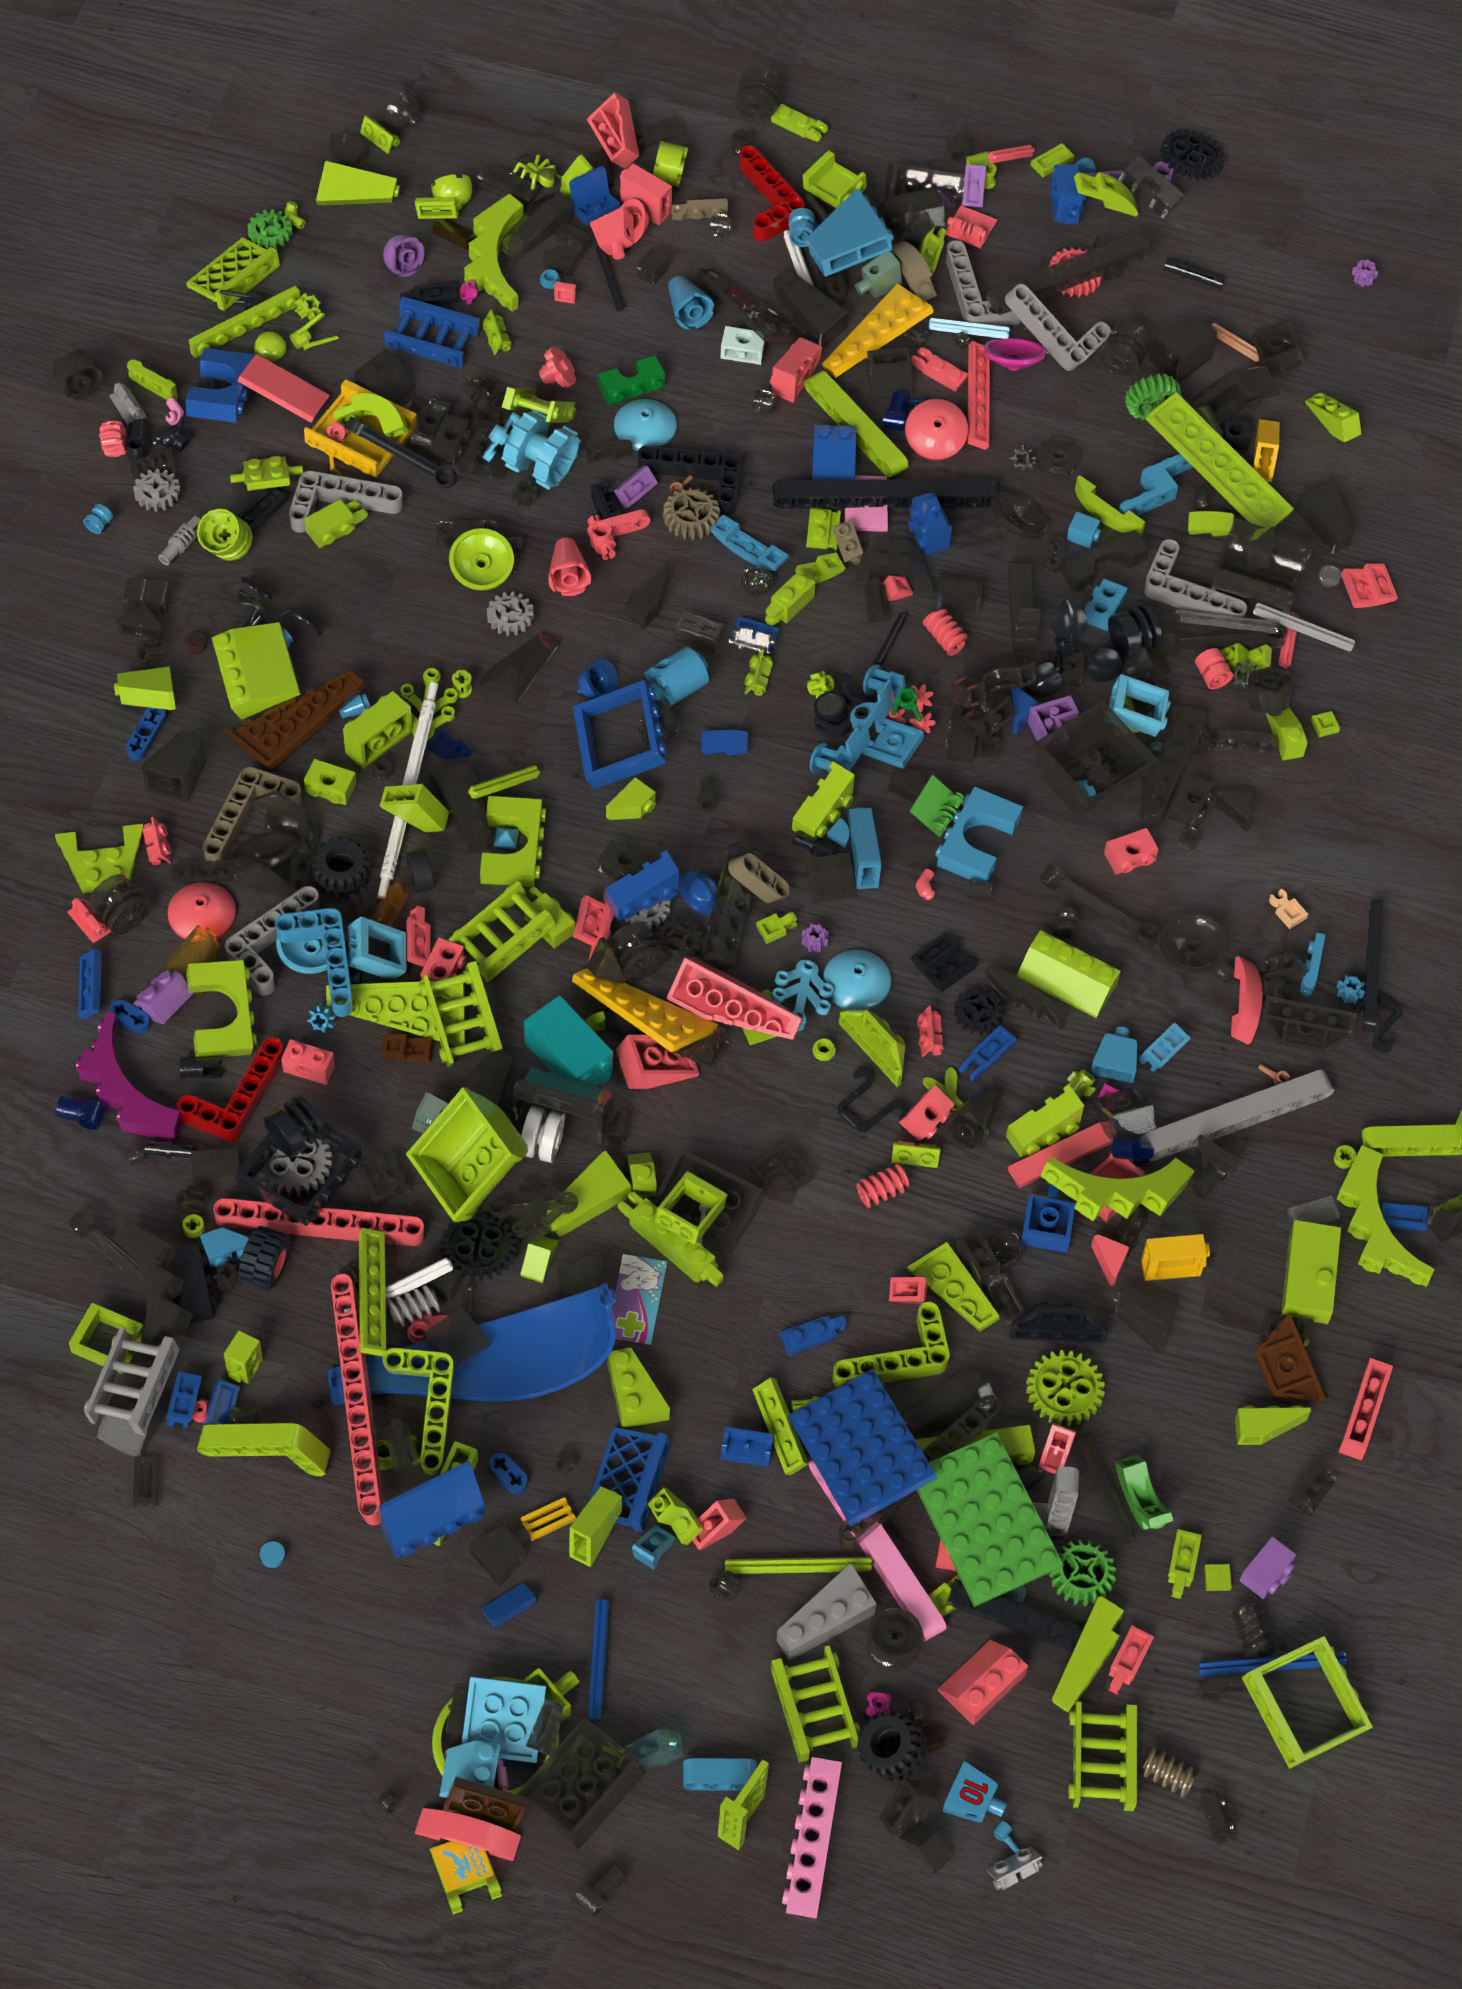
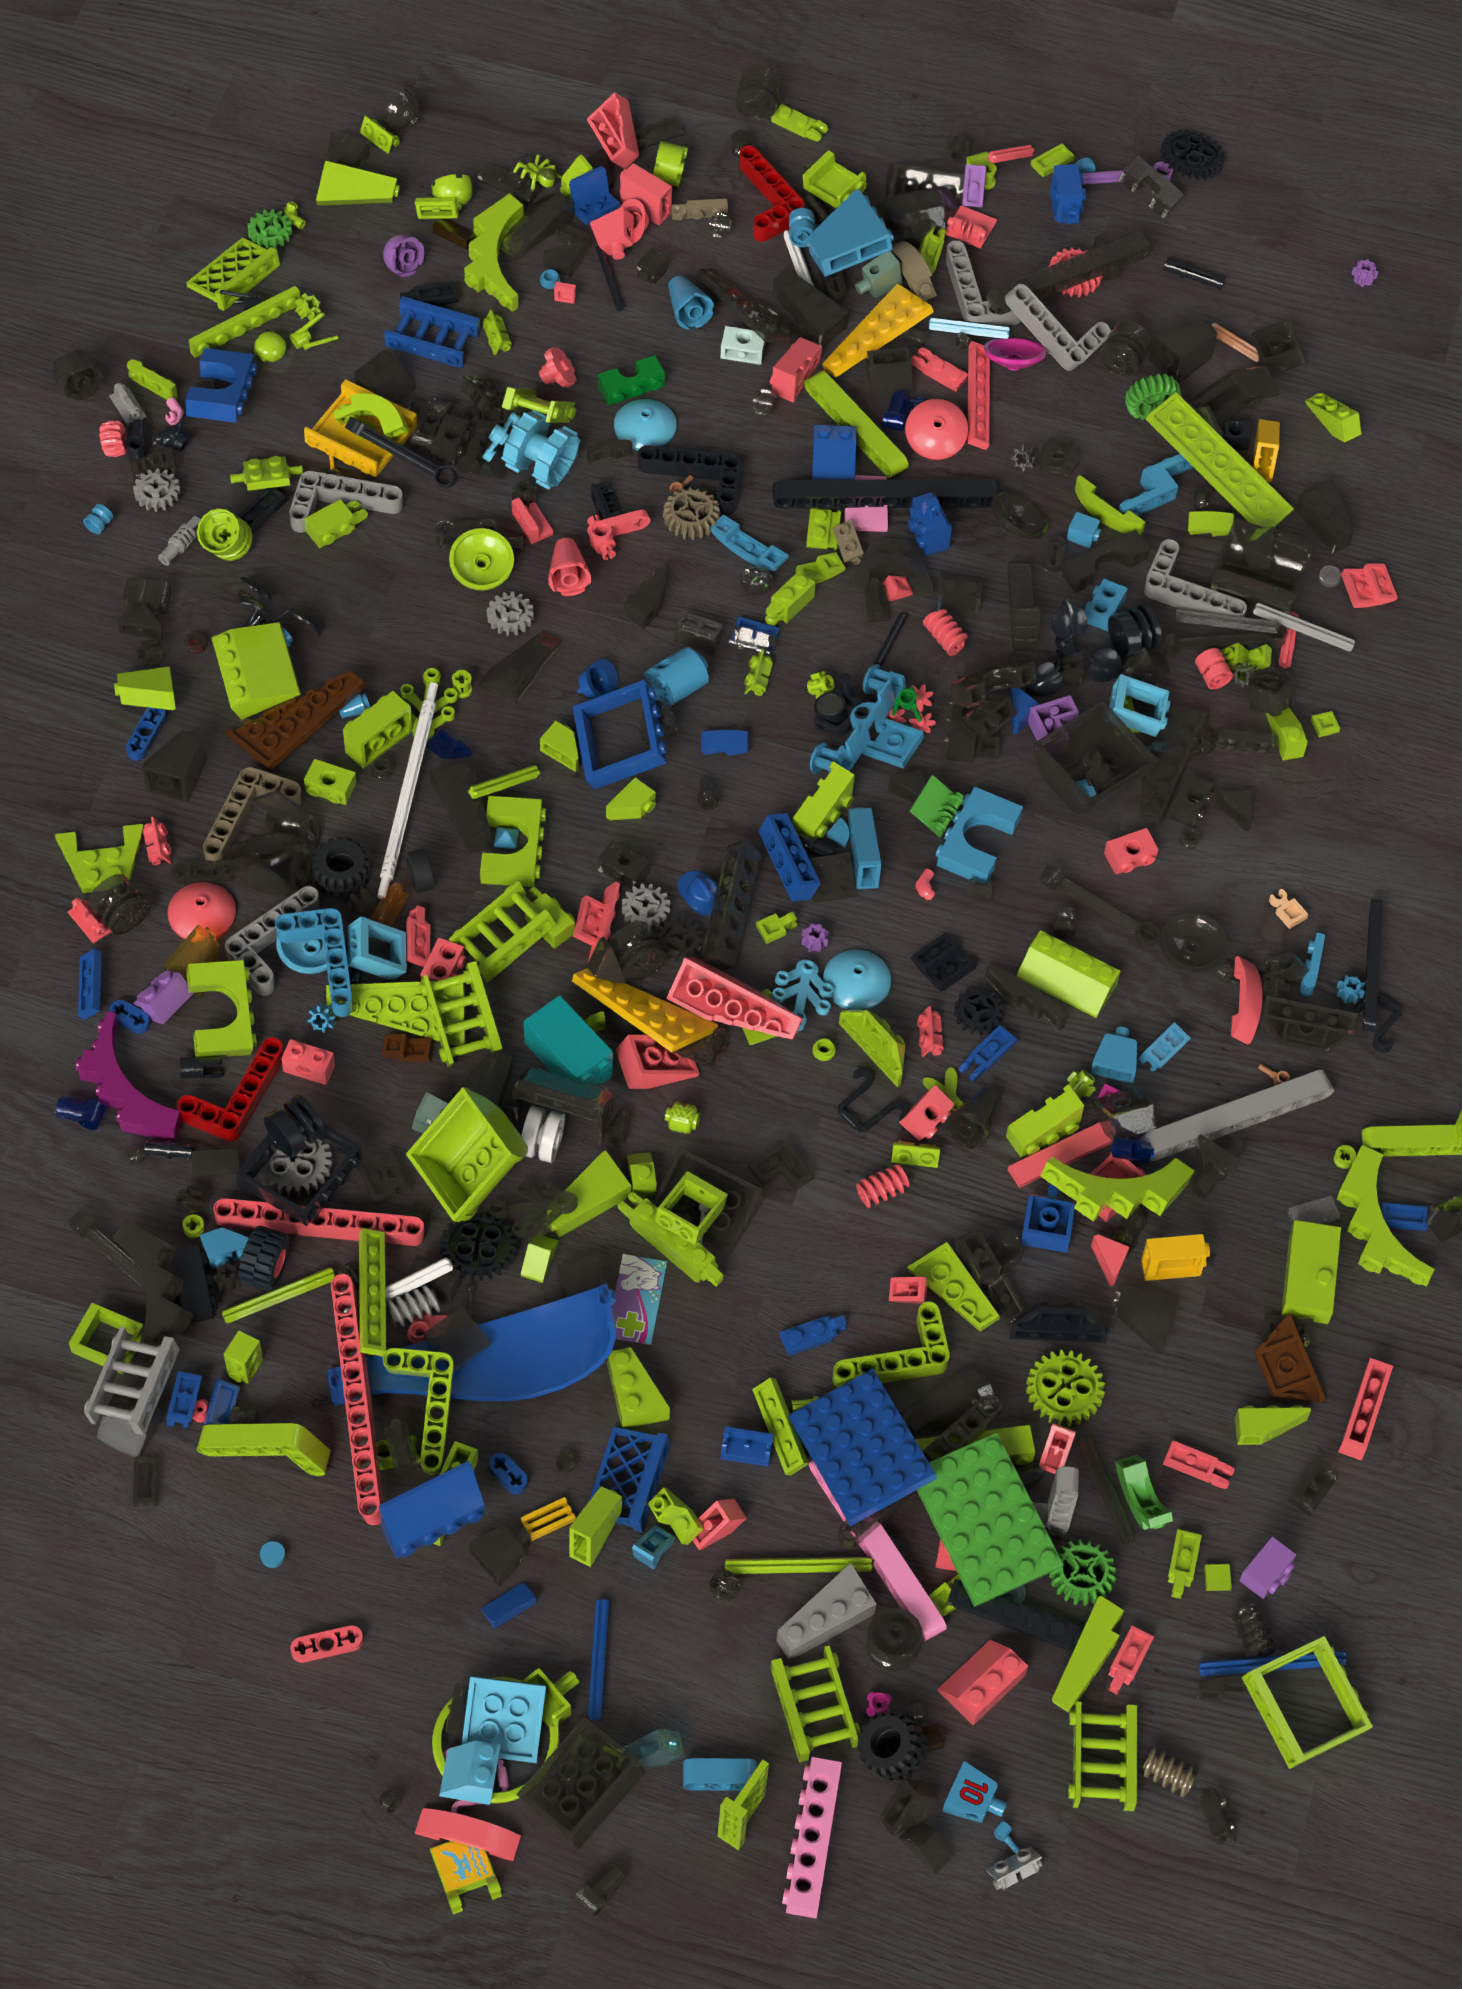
coral tile [238,354,330,423] -> none
coral plate [326,422,347,443] -> none
lime slope [380,784,449,832] -> none
dark brown tile [442,1777,530,1831] -> none
dark pink plate [460,280,478,305] -> none
clear smoke slope [526,1699,564,1757] -> none
blue wedge [606,850,679,921] -> none
medium lavender plate [614,466,658,508] -> none
dark tan beam [728,853,790,903] -> none
lime slope [1074,172,1138,217] -> none
none -> lime axle [222,1267,335,1323]
none -> coral beam [290,1625,363,1663]
none -> coral panel [512,498,553,544]
none -> lime slope [540,721,579,772]
none -> lime head [665,1101,700,1134]
none -> blue brick [758,813,821,902]
none -> coral hinge [1163,1441,1235,1489]

